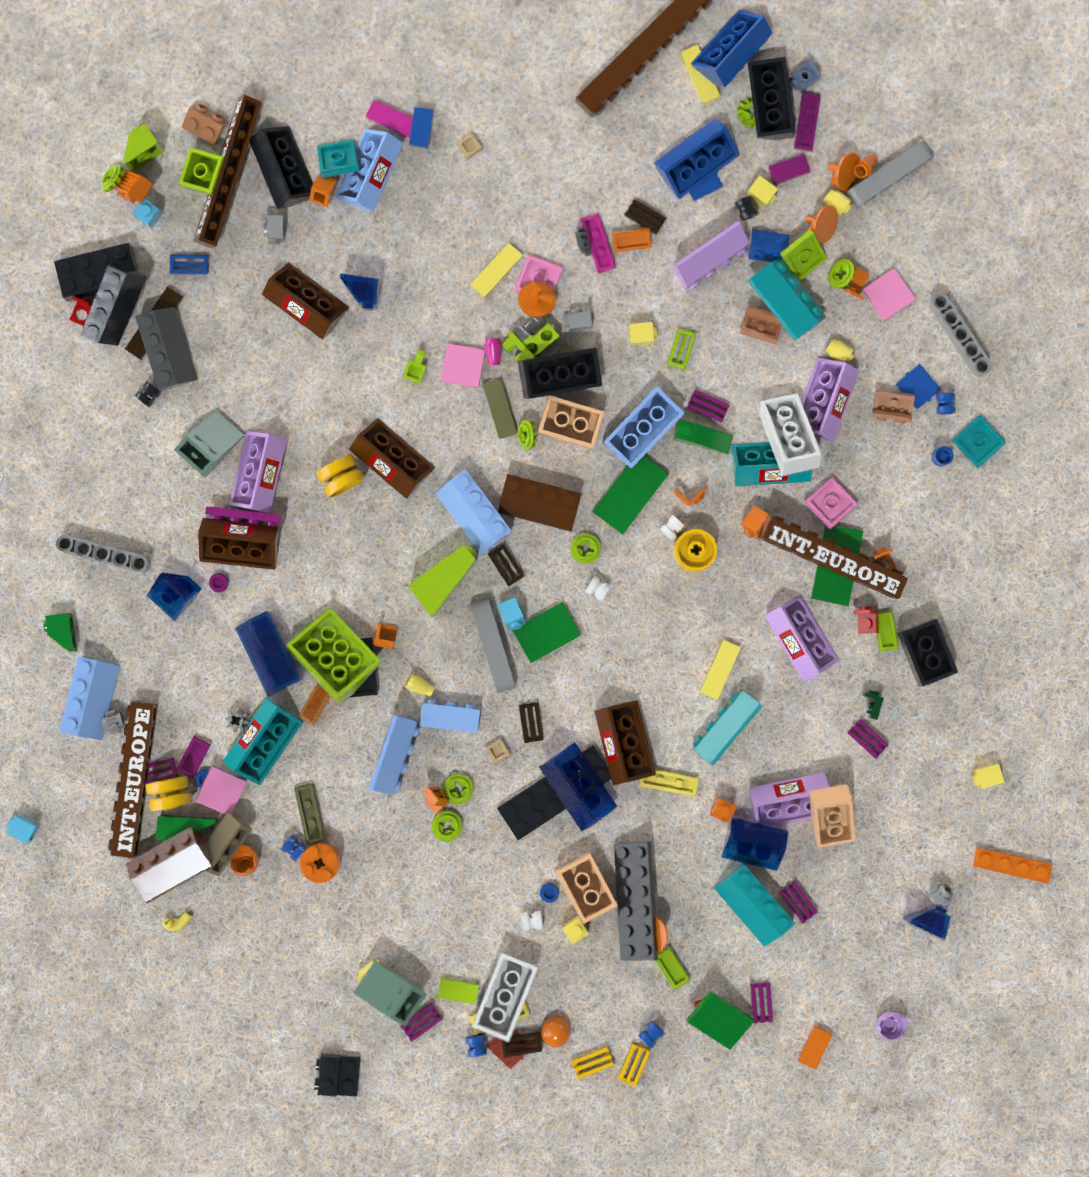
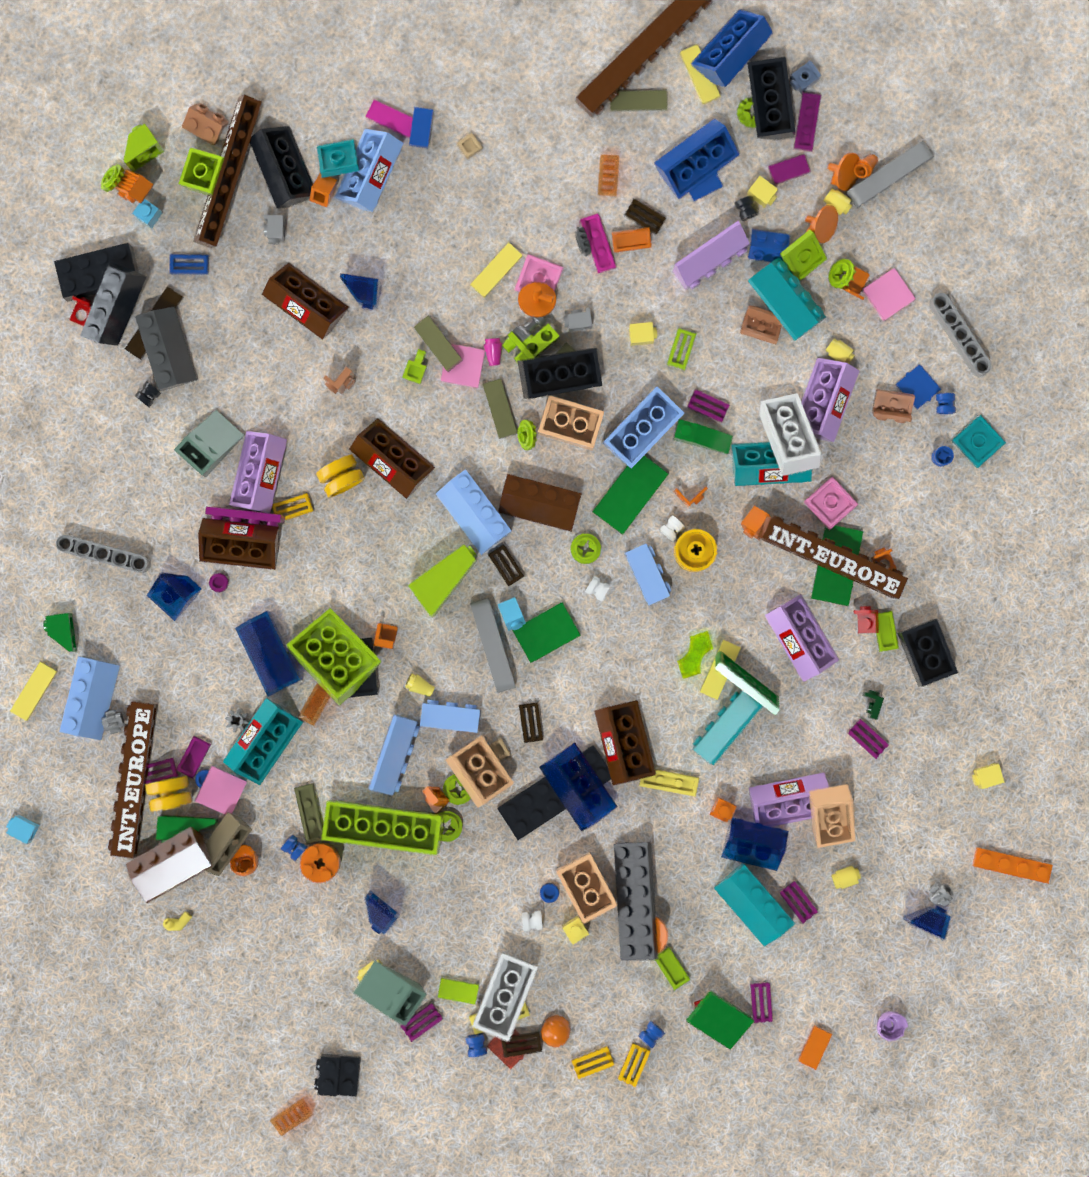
none -> light yellow tile [10,662,58,721]
none -> clear orange slope [270,1098,313,1136]
none -> yellow tile [272,493,314,521]
none -> lime brick [322,800,444,855]
none -> nougat bracket [323,367,356,394]
none -> clear blue slope [365,890,400,935]
none -> olive tile [414,316,463,372]
none -> light nougat brick [446,735,514,808]
none -> clear orange slope [598,154,619,197]
none -> olive tile [610,90,667,111]
none -> light blue brick [625,543,671,606]
none -> clear neon green tile [677,631,713,679]
none -> green tile [715,651,780,715]
none -> light yellow brick [831,865,861,890]

